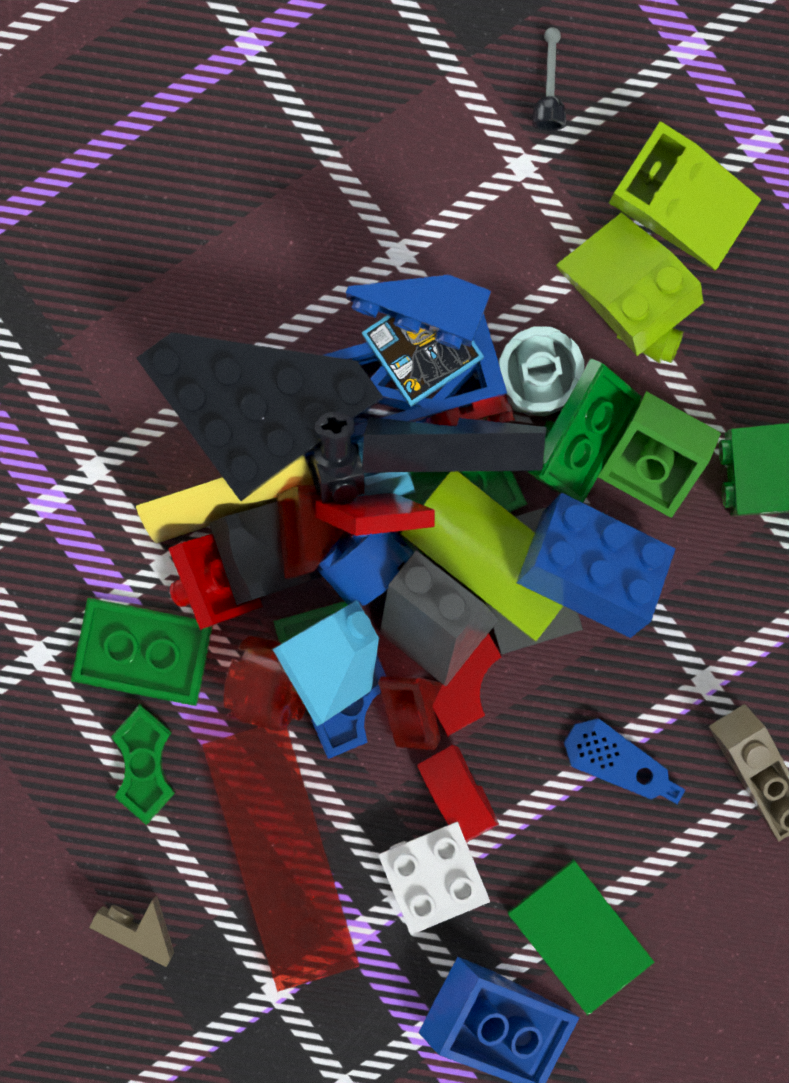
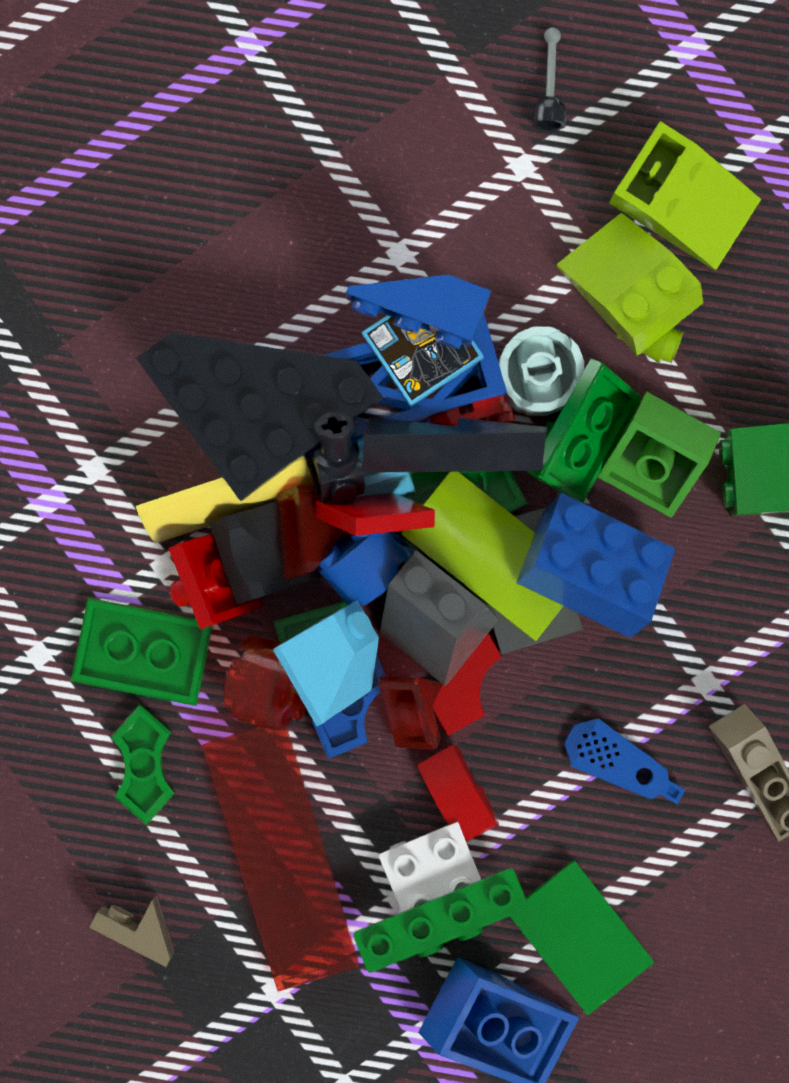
none -> green bracket [353,868,528,973]

